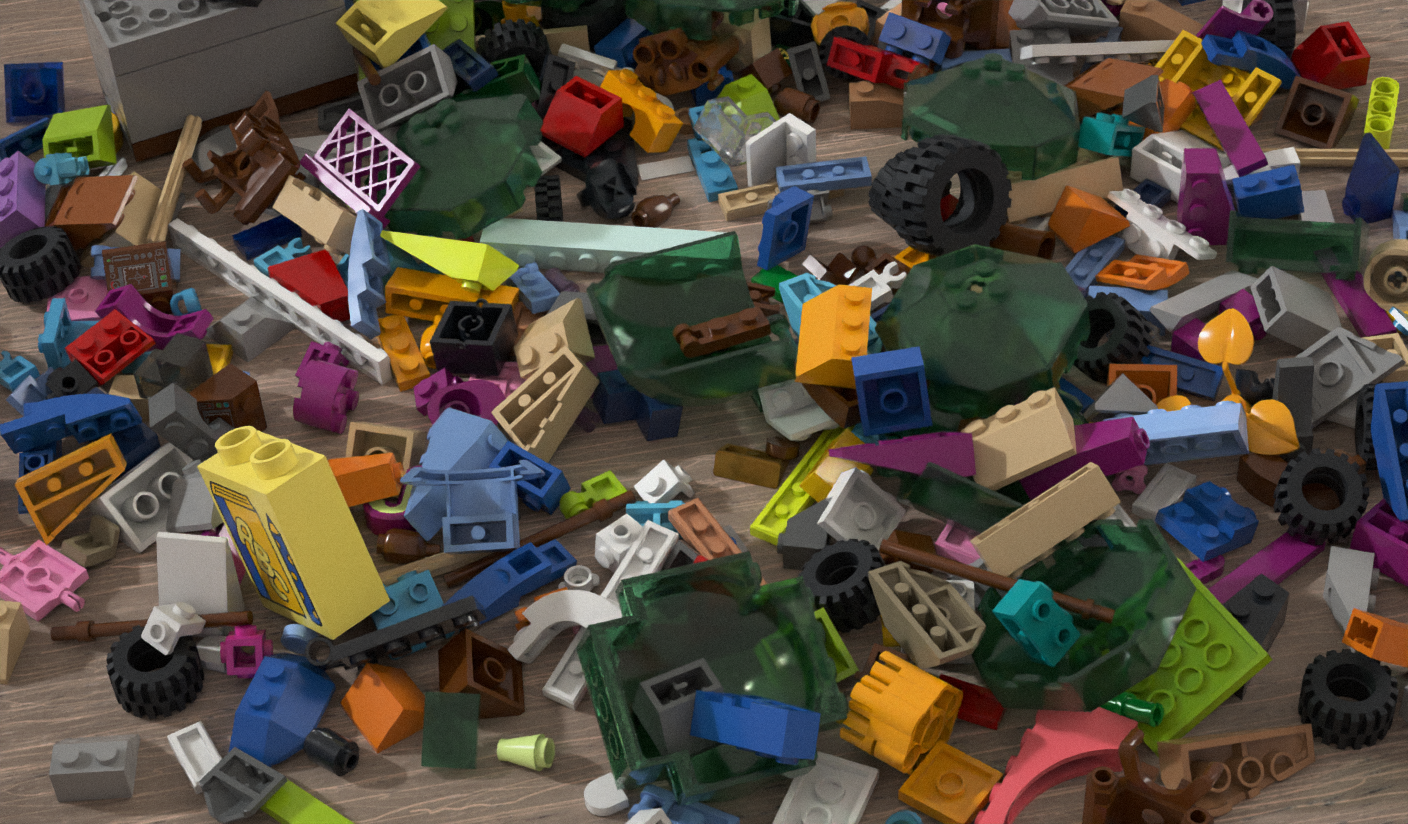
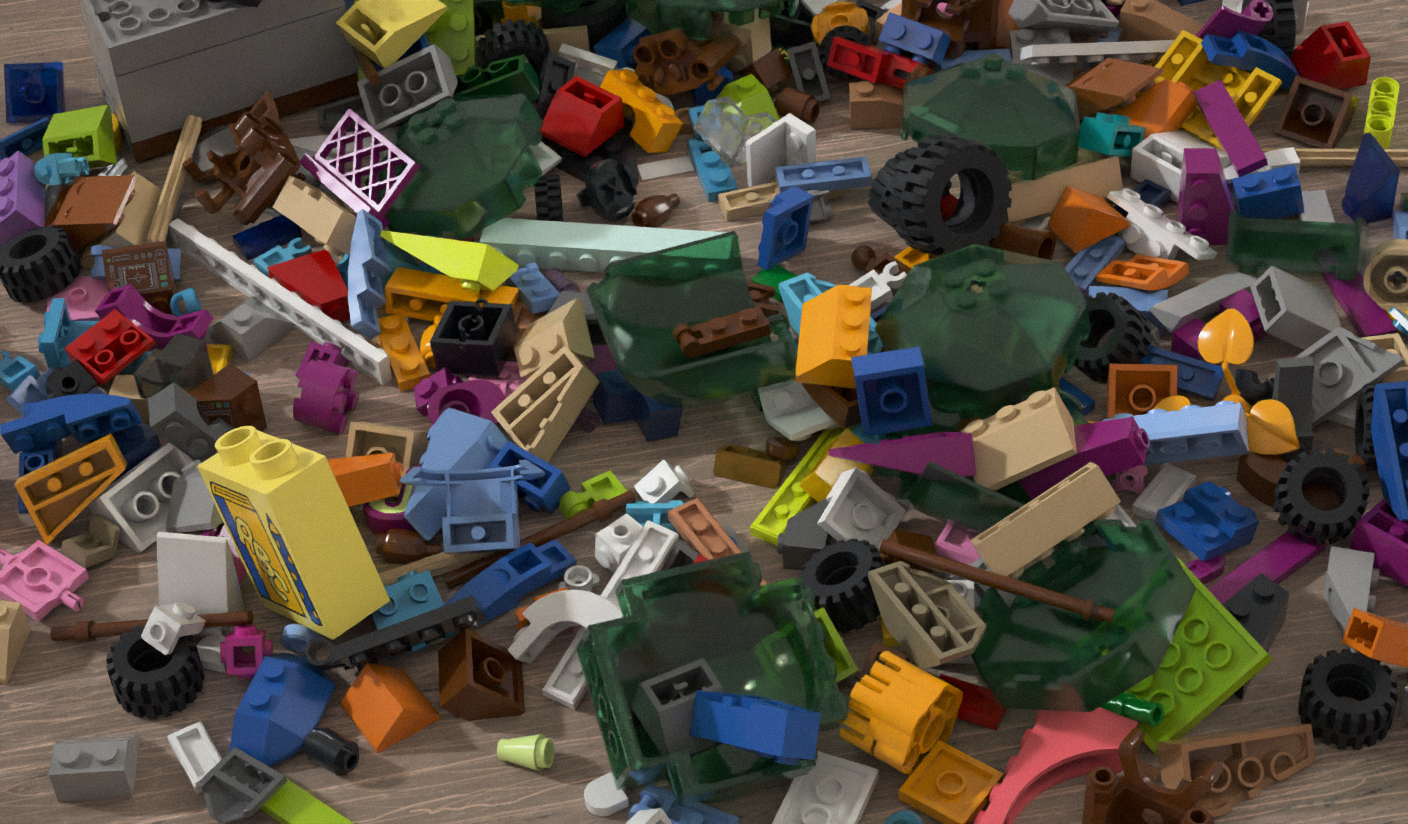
clear green plate [421,692,481,769] -> none
dark blue tile [442,39,499,92] -> none
reddish brown bracket [802,253,859,285] -> none
teal brick [992,579,1081,667] -> none
light grey slope [1081,373,1158,422] -> none
dark grey slope [1122,75,1165,132] -> none

